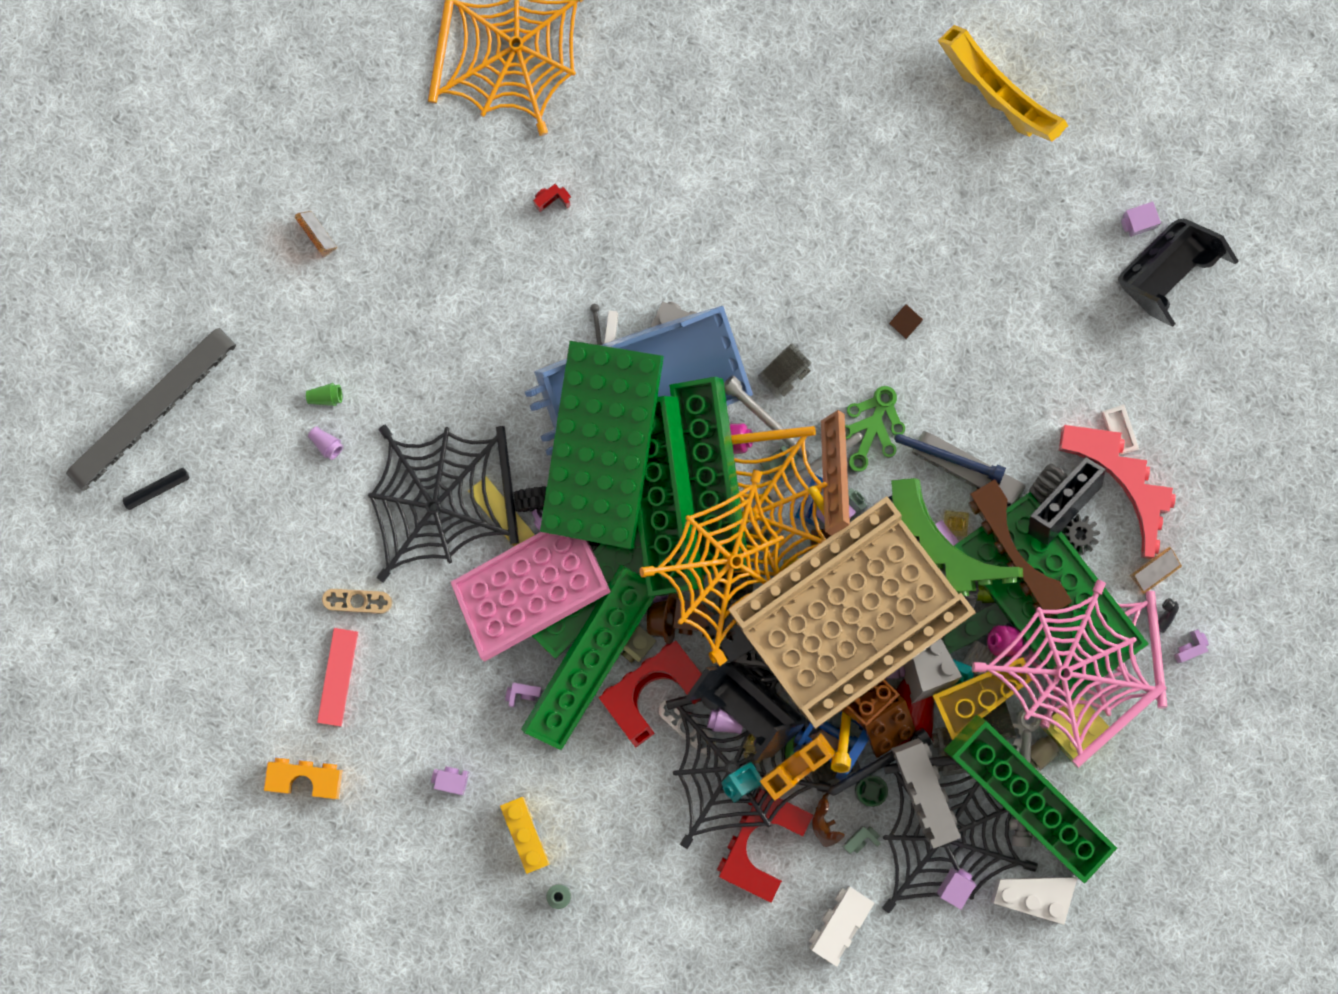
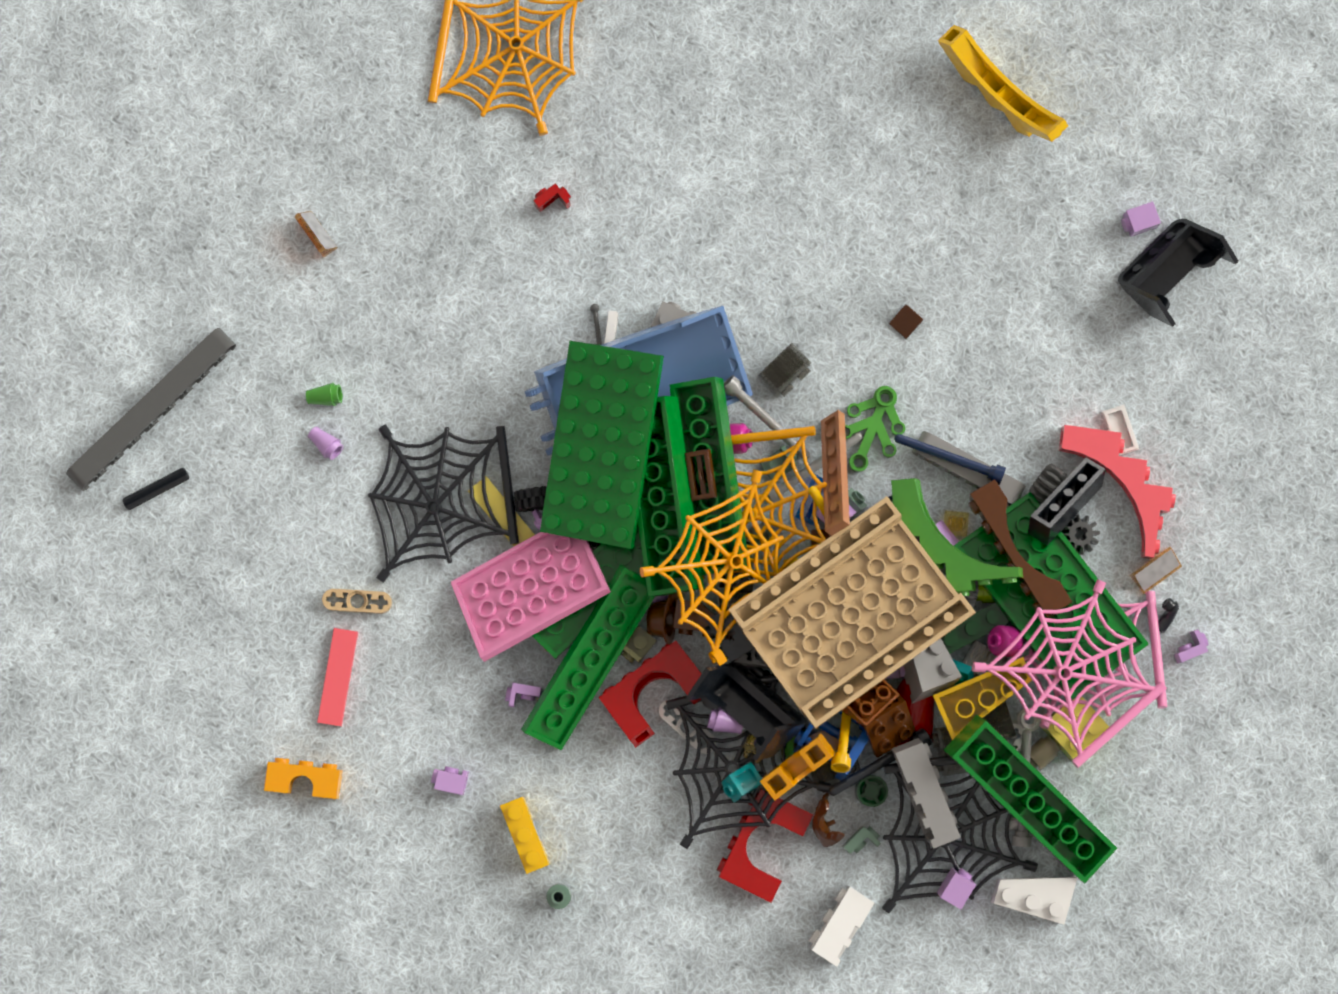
none -> reddish brown tile [685,449,717,501]

